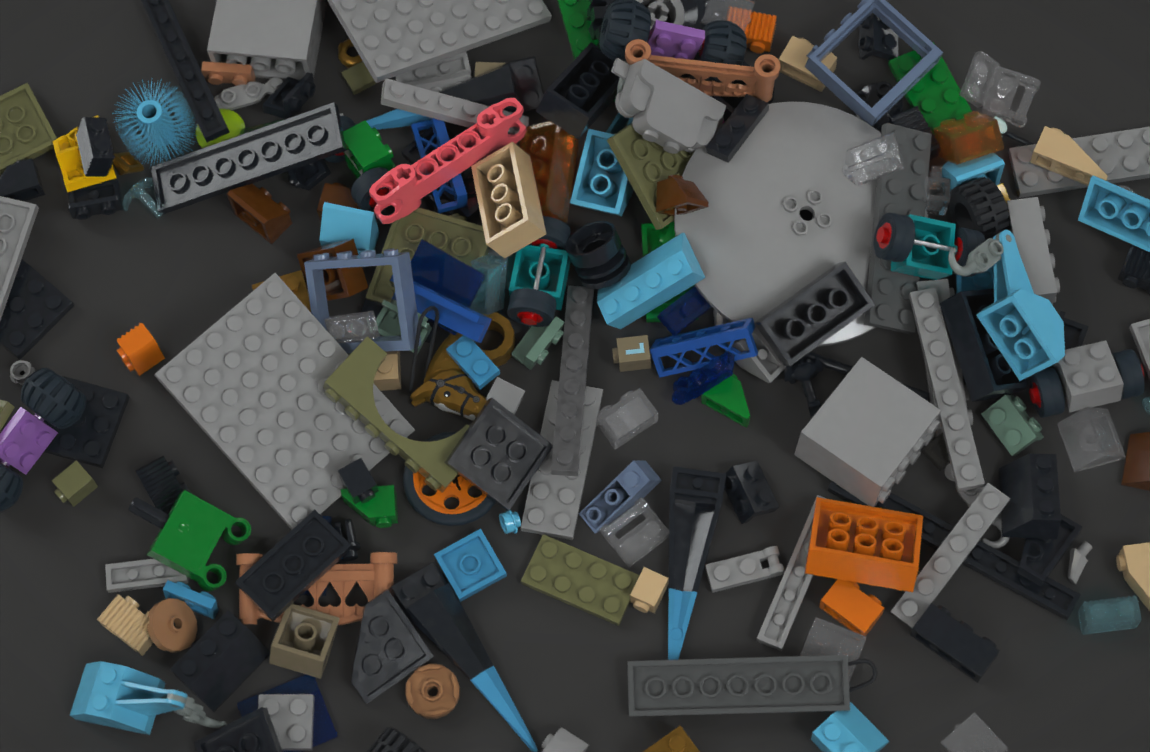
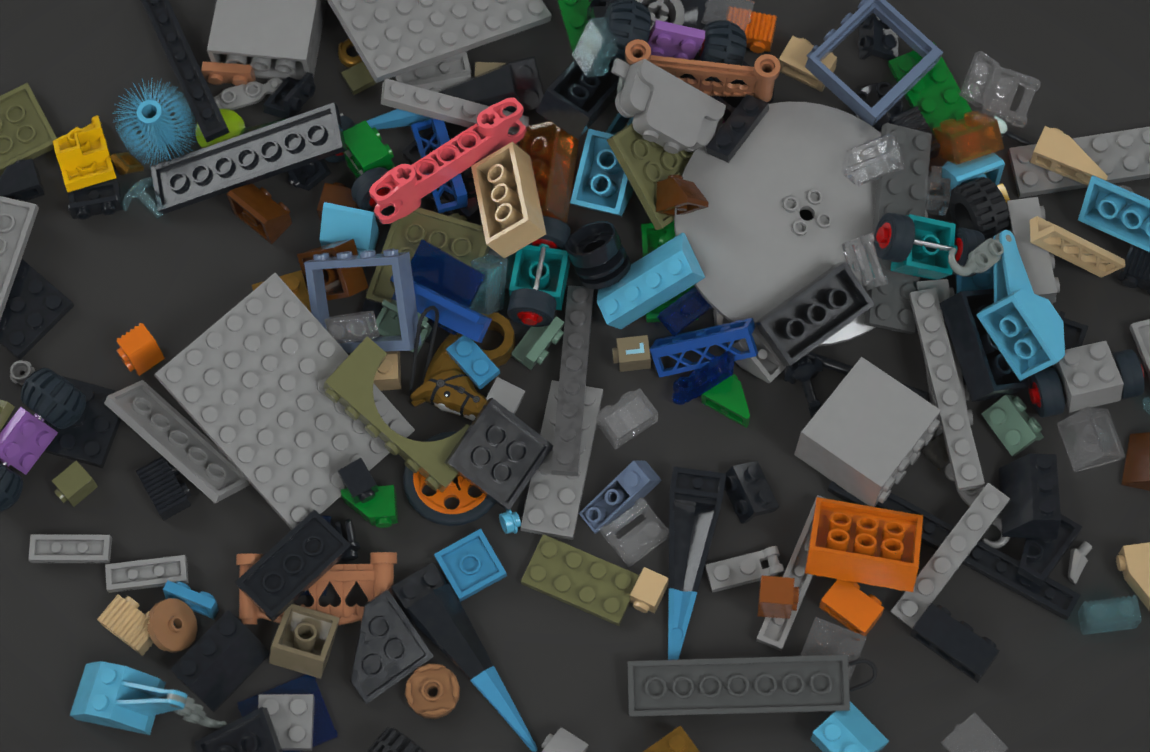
black brick [76,117,115,177] -> none
green piece [128,490,251,592] -> none
none -> light grey plate [28,534,112,563]
none -> light grey plate [104,380,250,503]
none -> clear light blue brick [572,17,619,77]
none -> dark orange brick [758,575,799,619]
none -> clear plate [841,233,889,291]
none -> tan fence [1030,216,1125,278]

